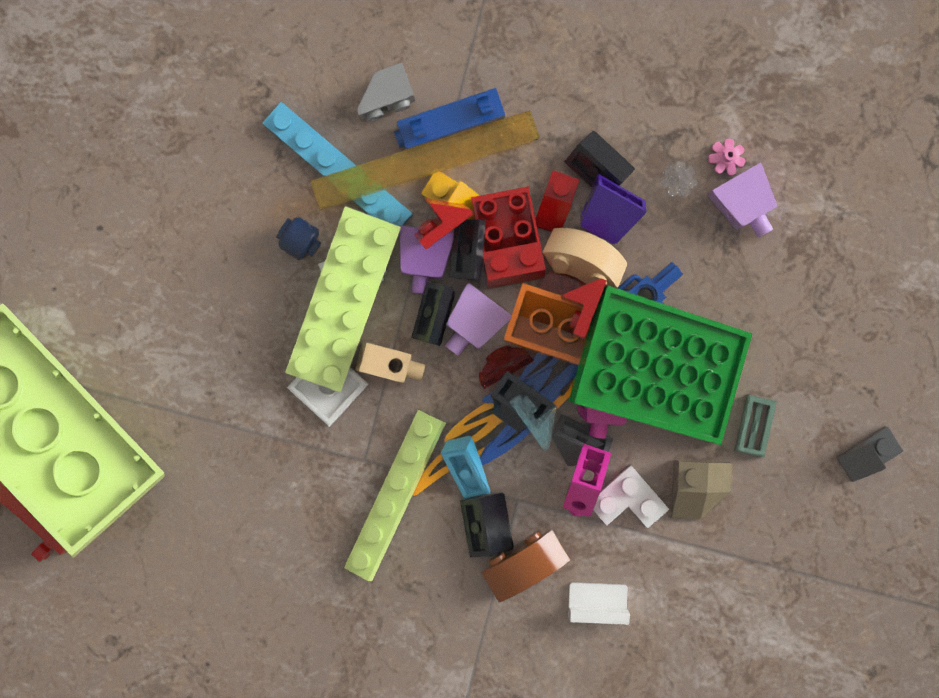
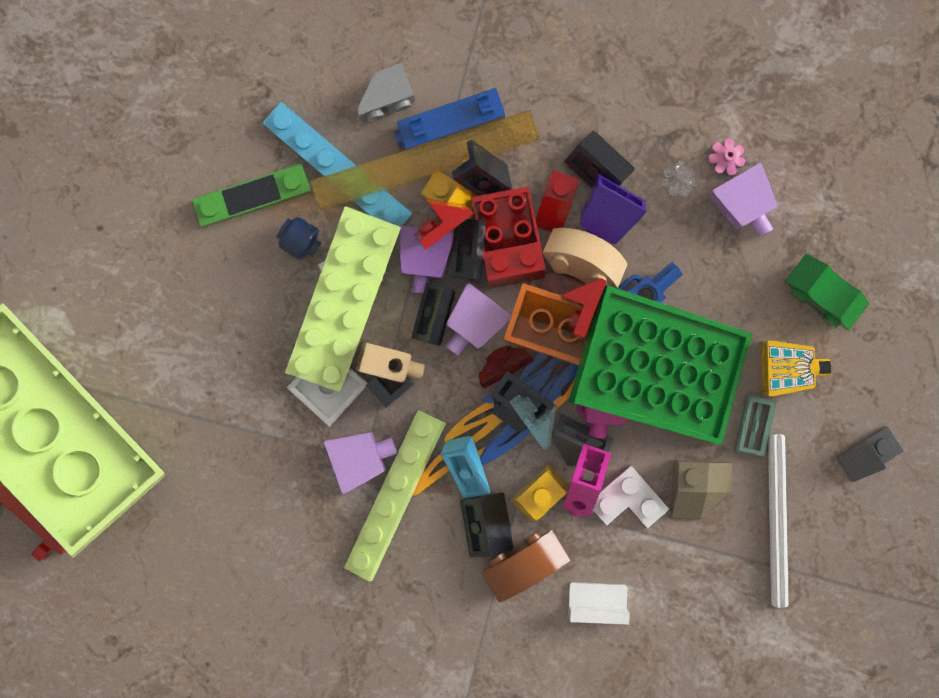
none -> bright green plate [192,164,312,228]
none -> lavender torso [324,432,398,495]
none -> black panel [366,378,415,408]
none -> black panel [452,139,513,196]
none -> yellow torso [509,463,569,522]
none -> torso [761,340,831,396]
none -> white axle [768,434,788,608]
none -> green brick [785,254,870,331]

